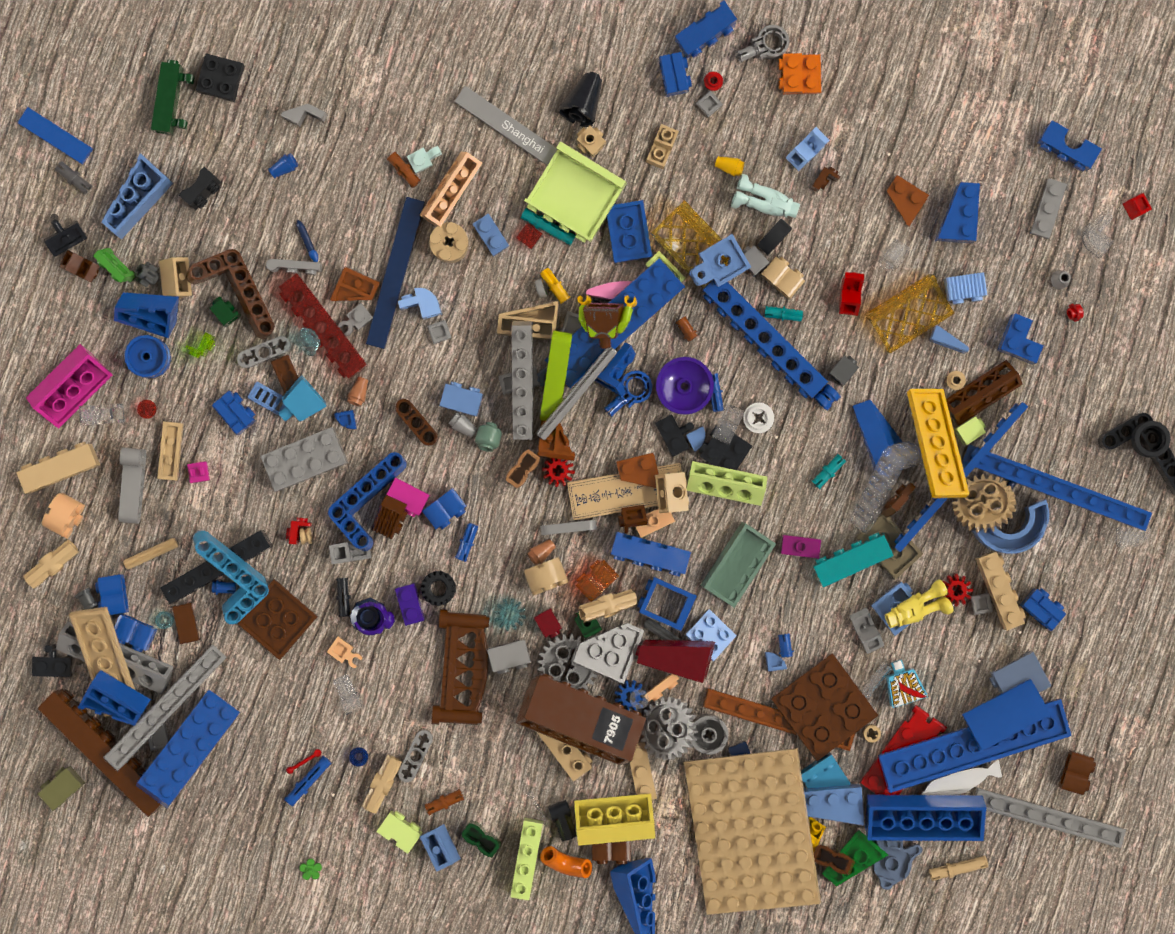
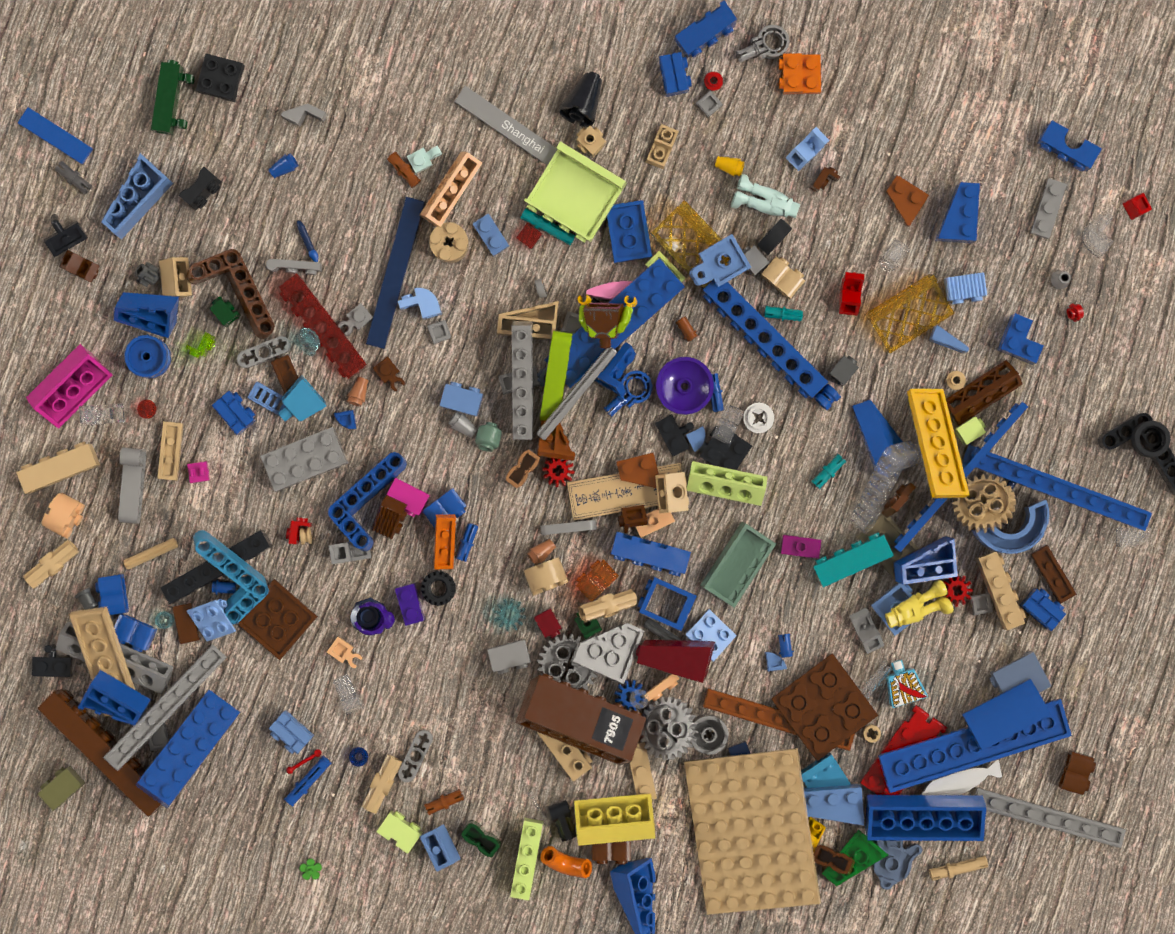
bright green plate [93,248,136,283] -> none
dark orange wing [330,266,380,301] -> none
black pin [336,578,351,617] -> none
reddish brown beam [395,399,438,446] -> none
reddish brown piece [431,609,490,725] -> none
yellow axle [540,268,570,304] -> none
none -> light blue hinge [187,599,236,641]
none -> medium blue brick [269,710,314,754]
none -> reddish brown plate [373,356,406,392]
none -> orange plate [434,514,456,569]
none -> blue wedge [893,536,958,585]
none -> reddish brown tile [1030,545,1077,604]

